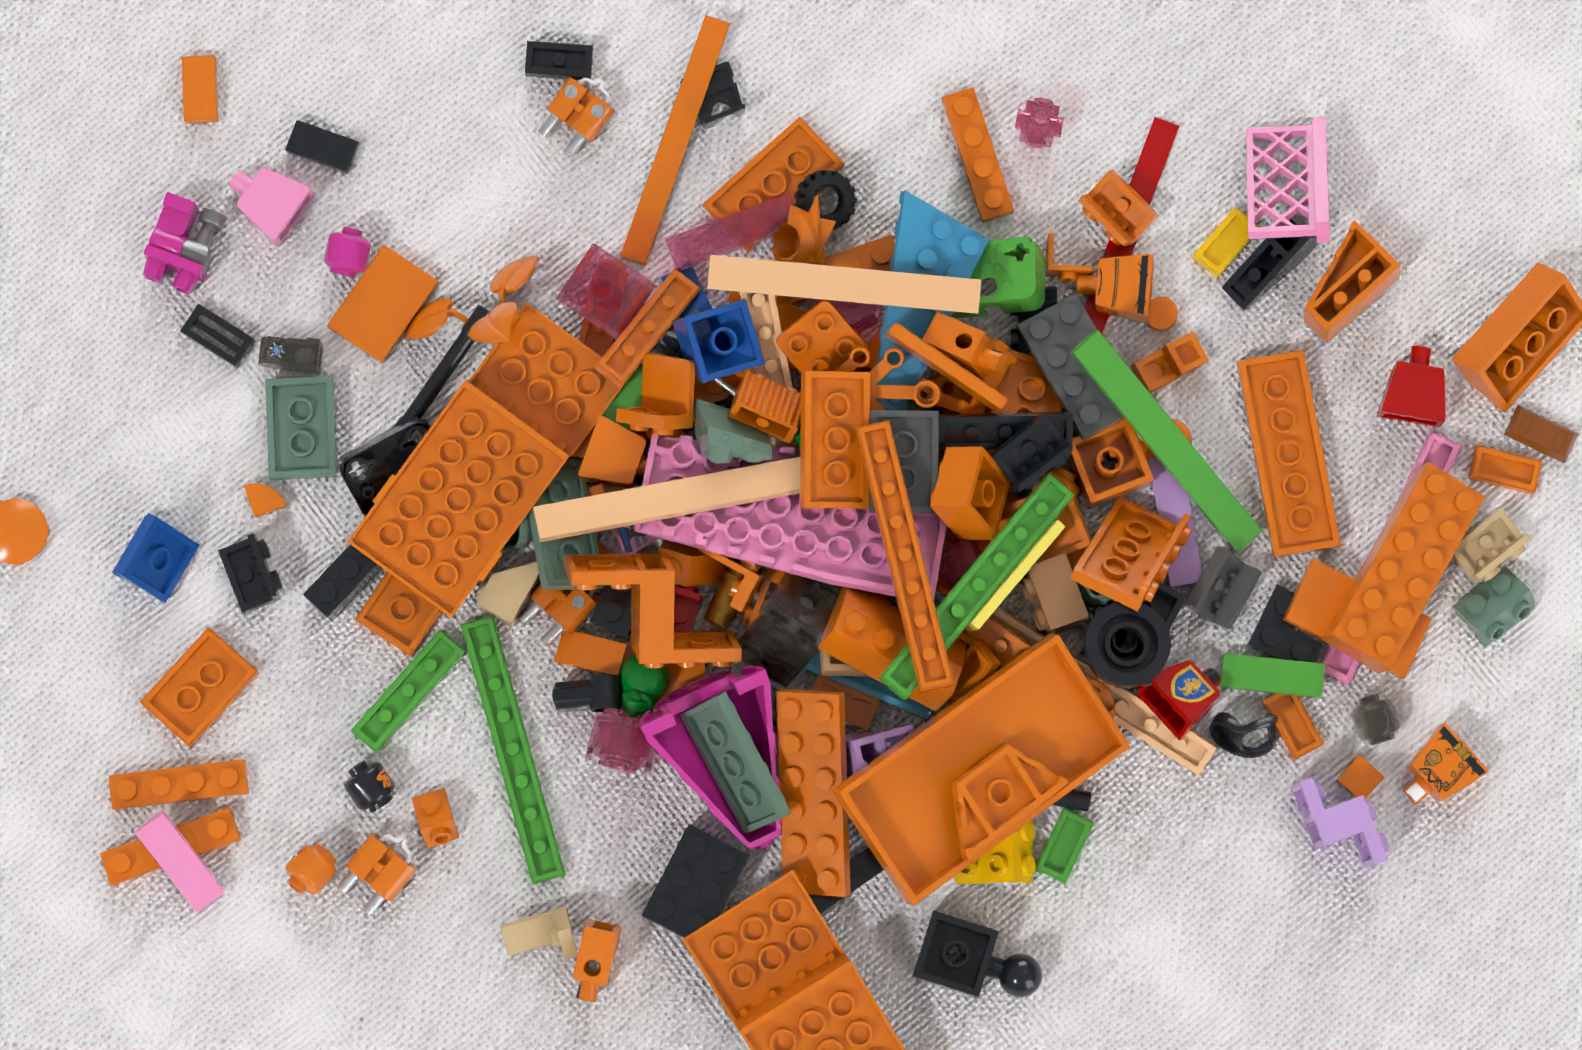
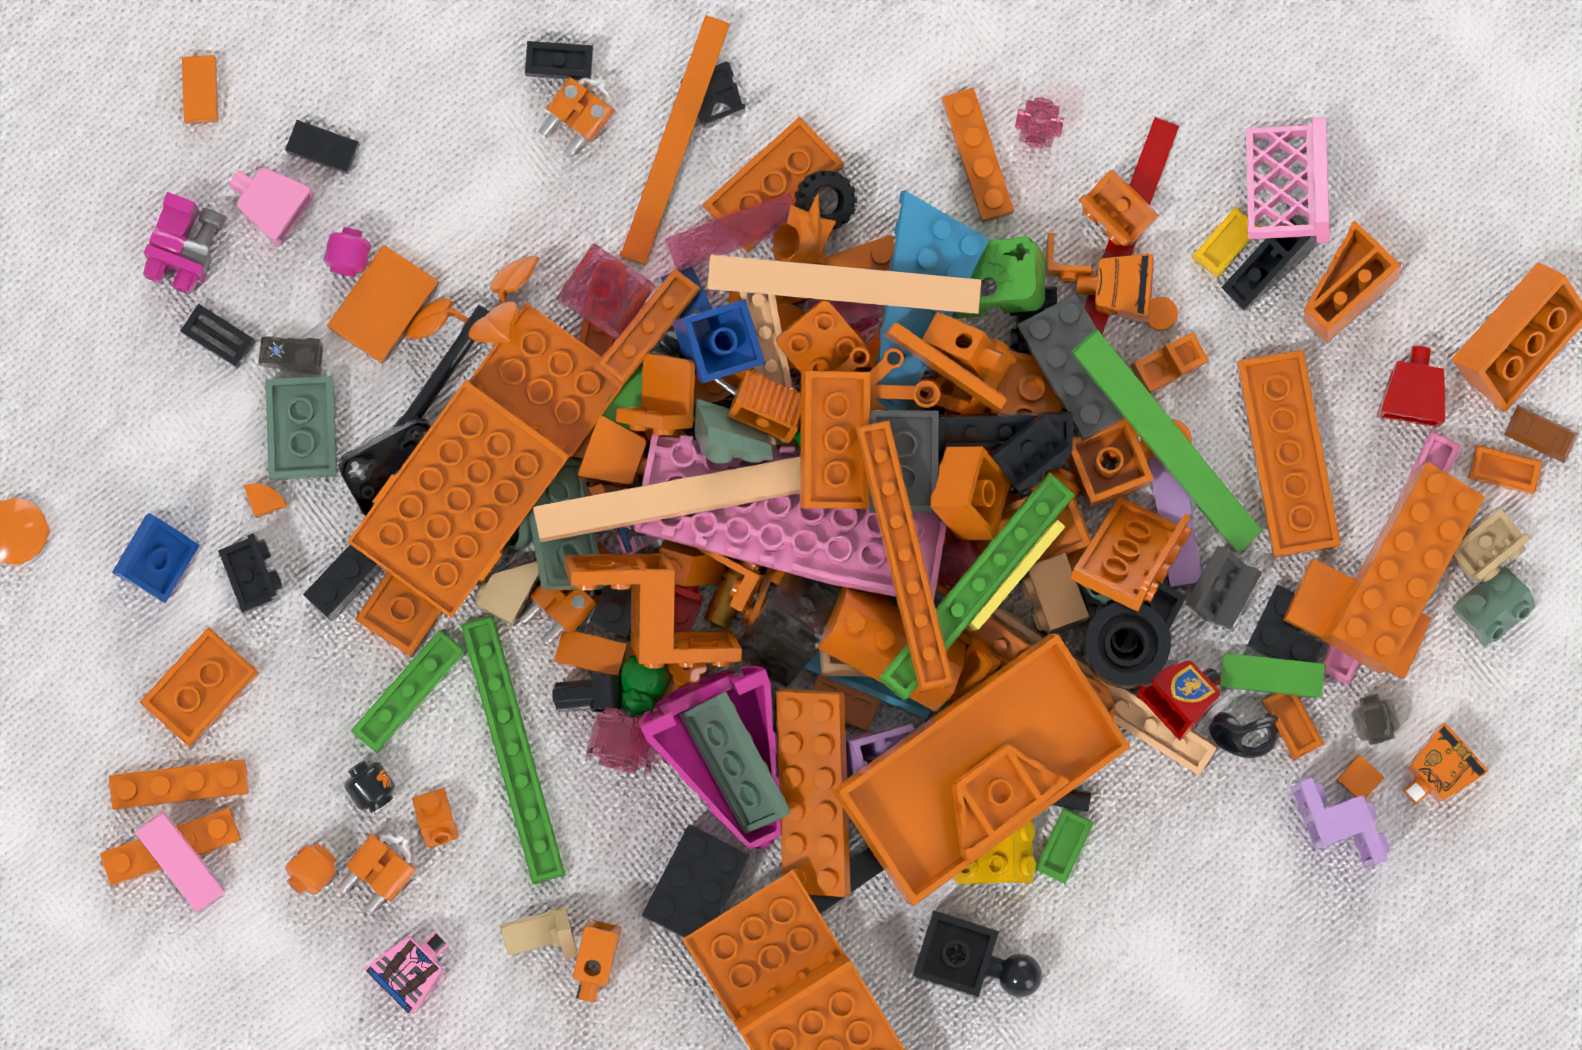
none -> torso [364,932,449,1016]
none -> orange plant [667,663,707,685]

